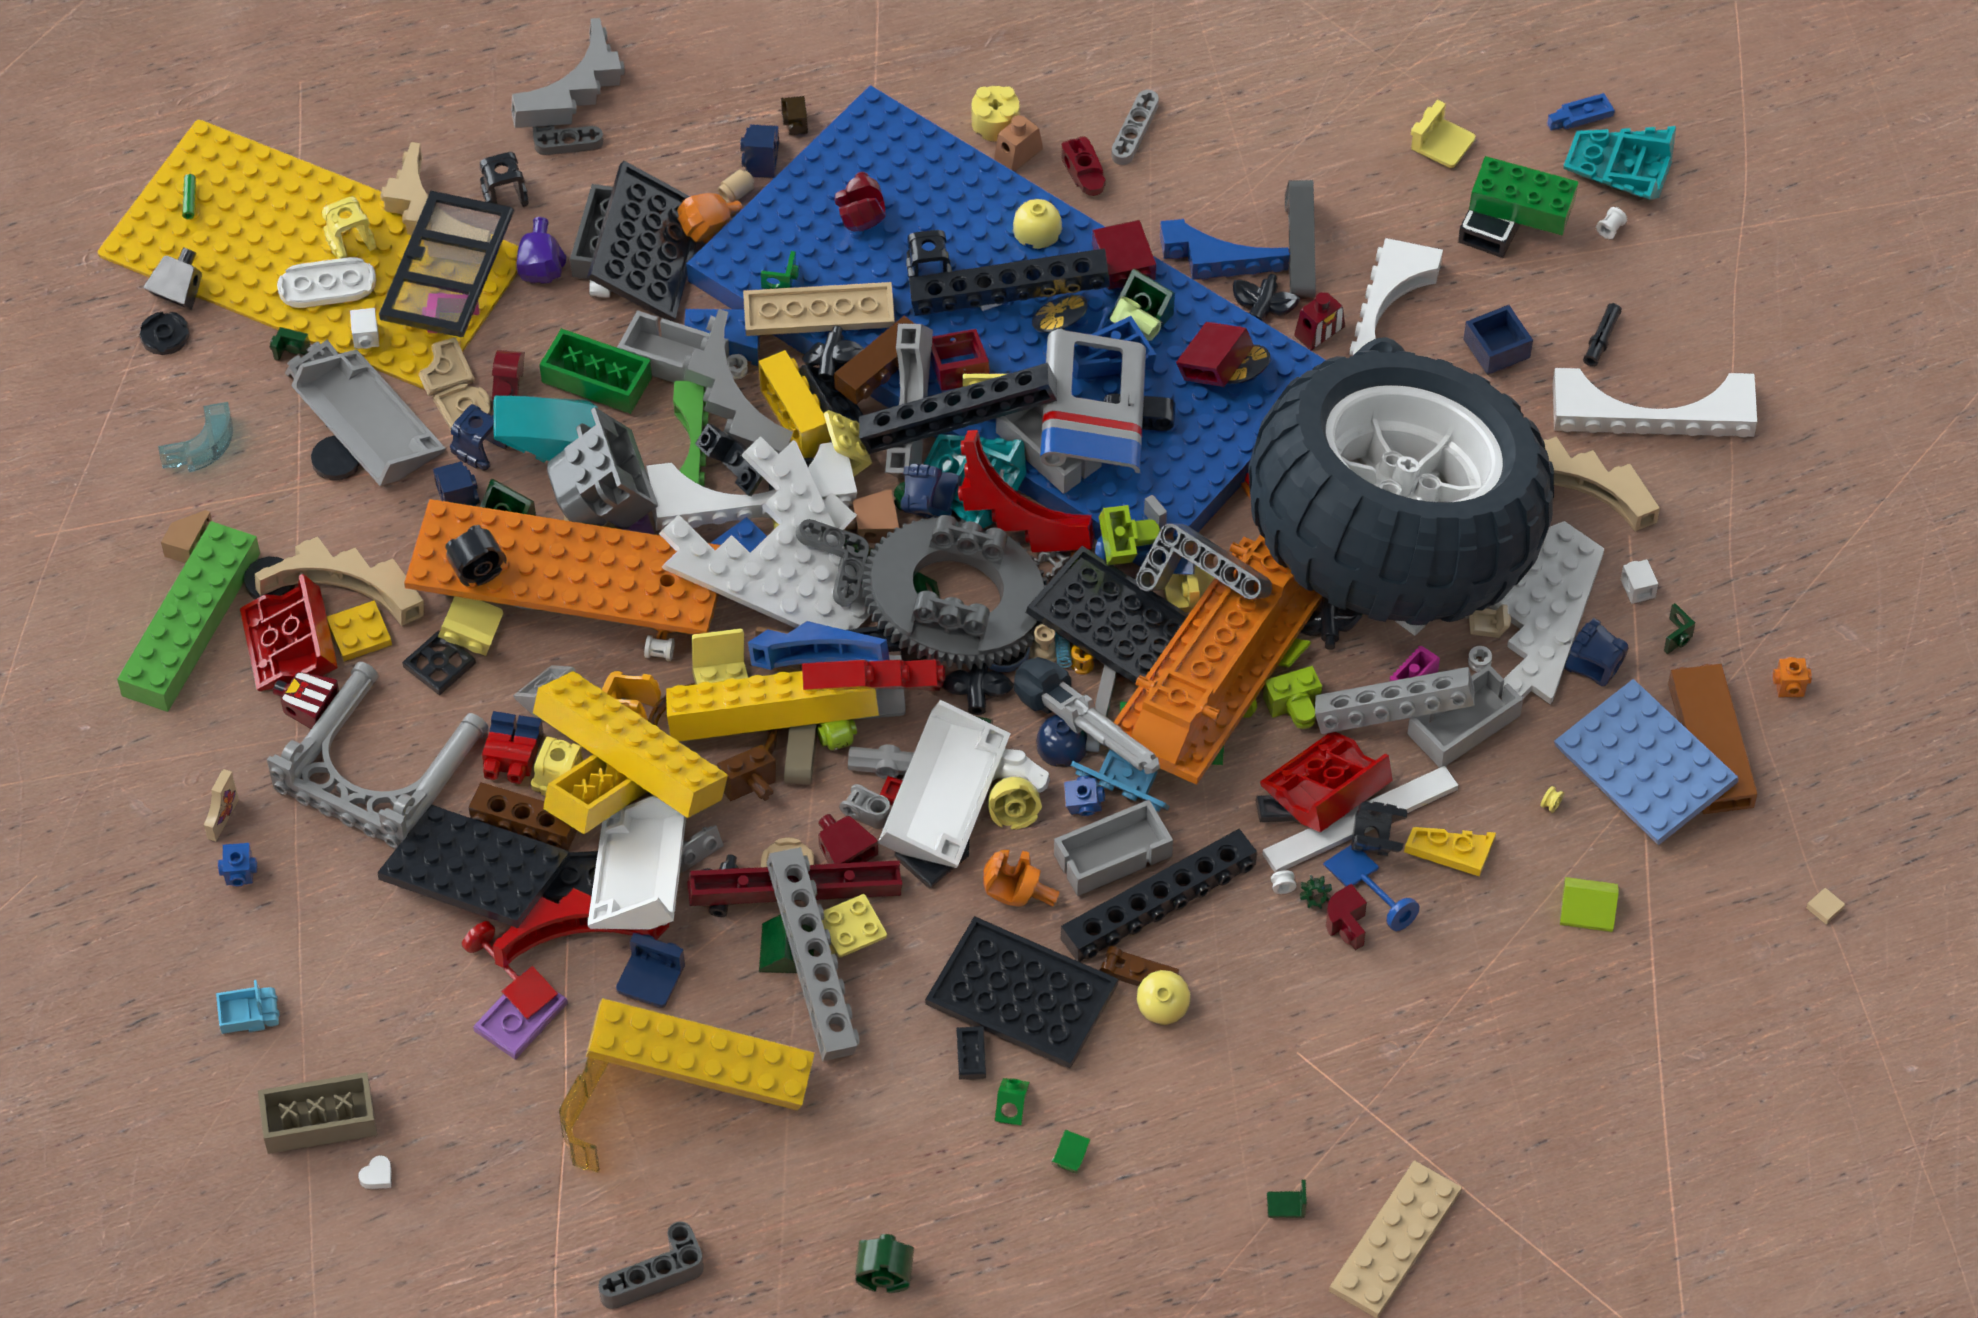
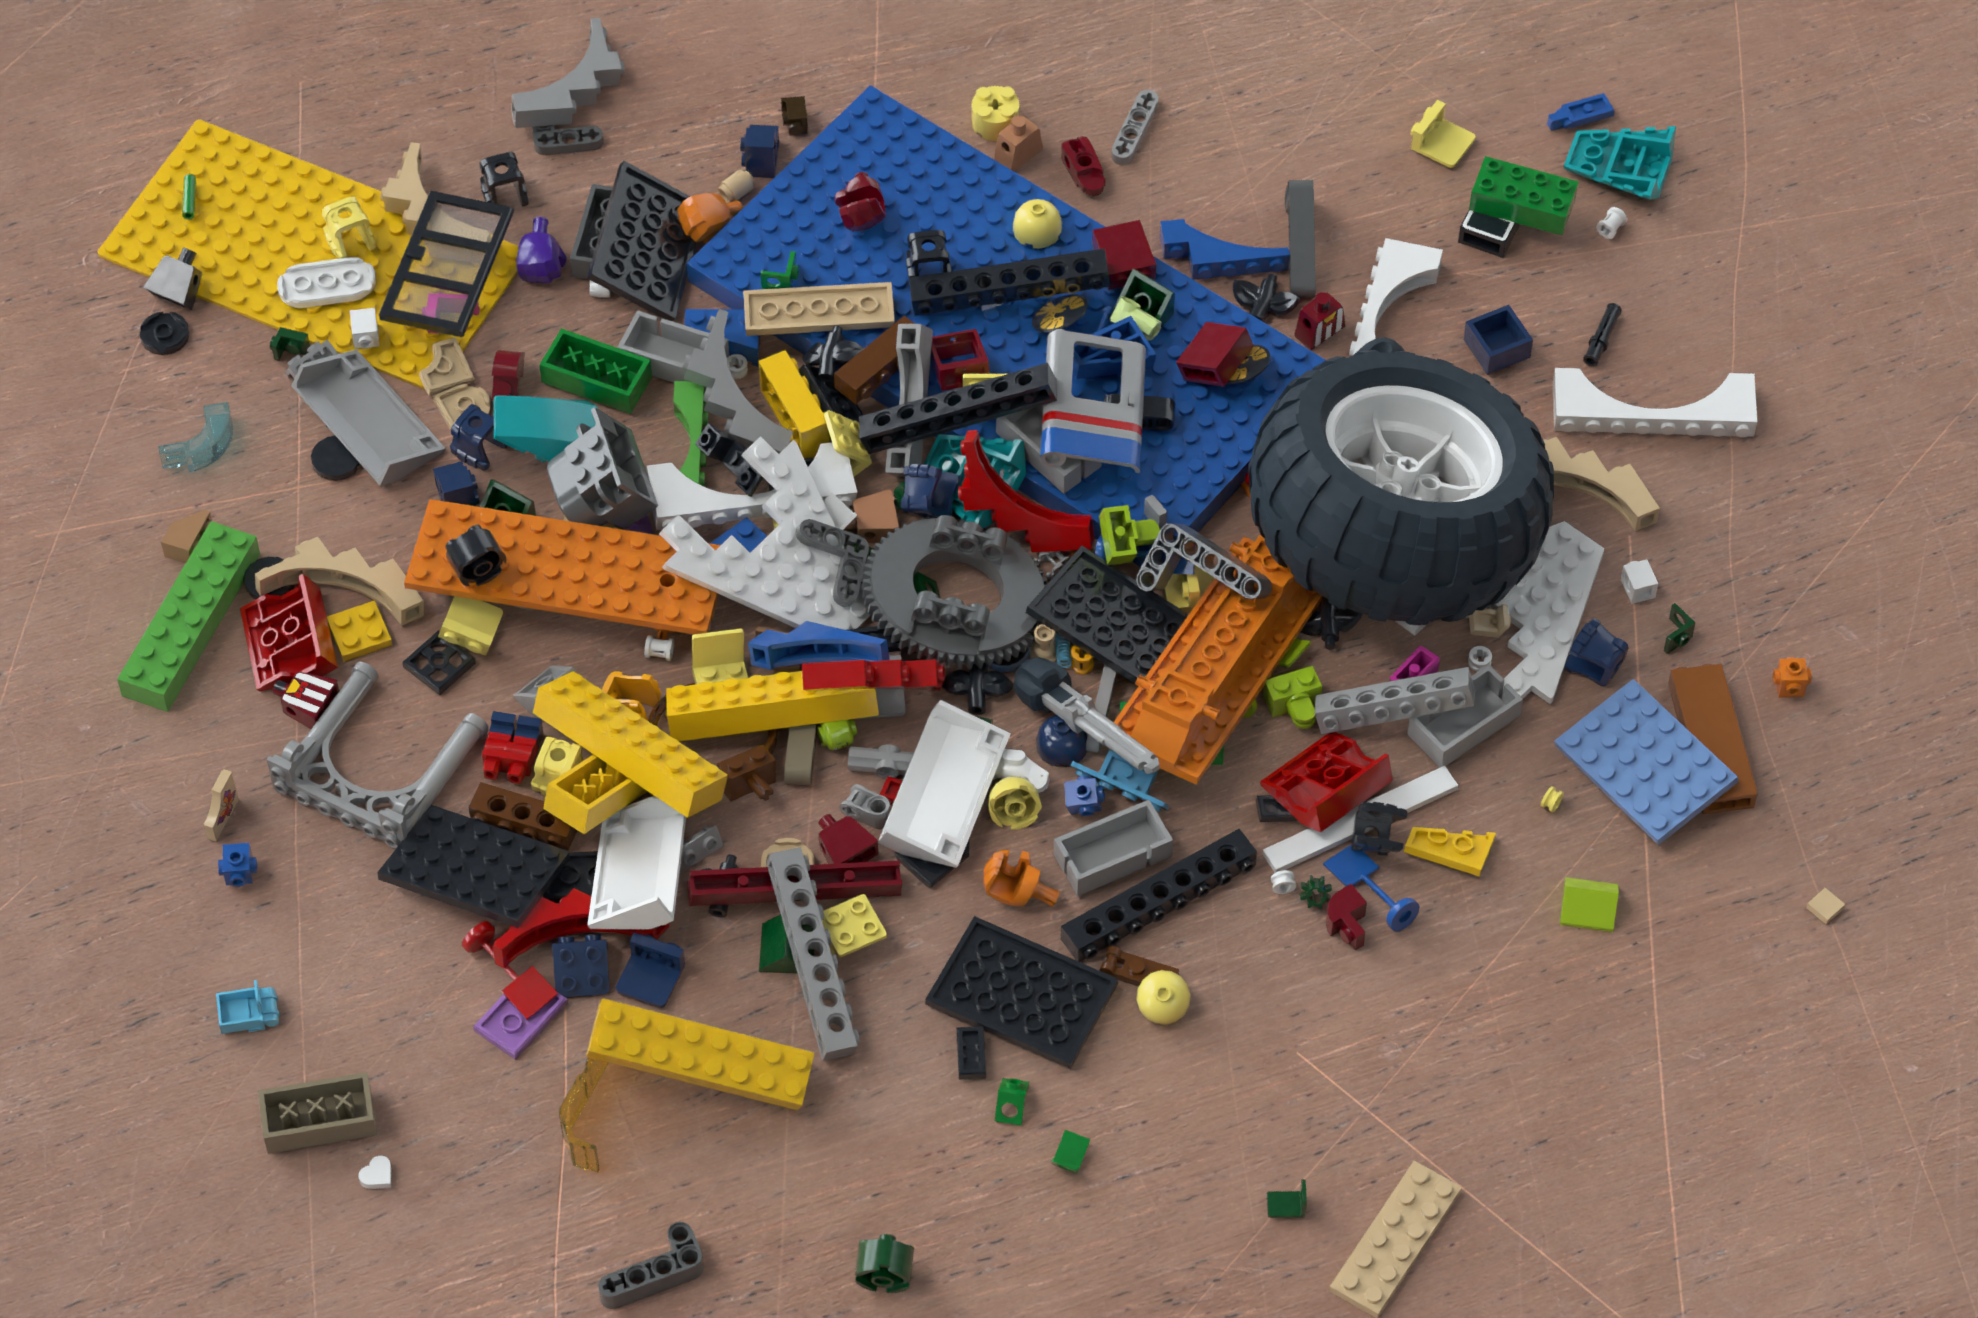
none -> dark blue bracket [552,934,610,997]

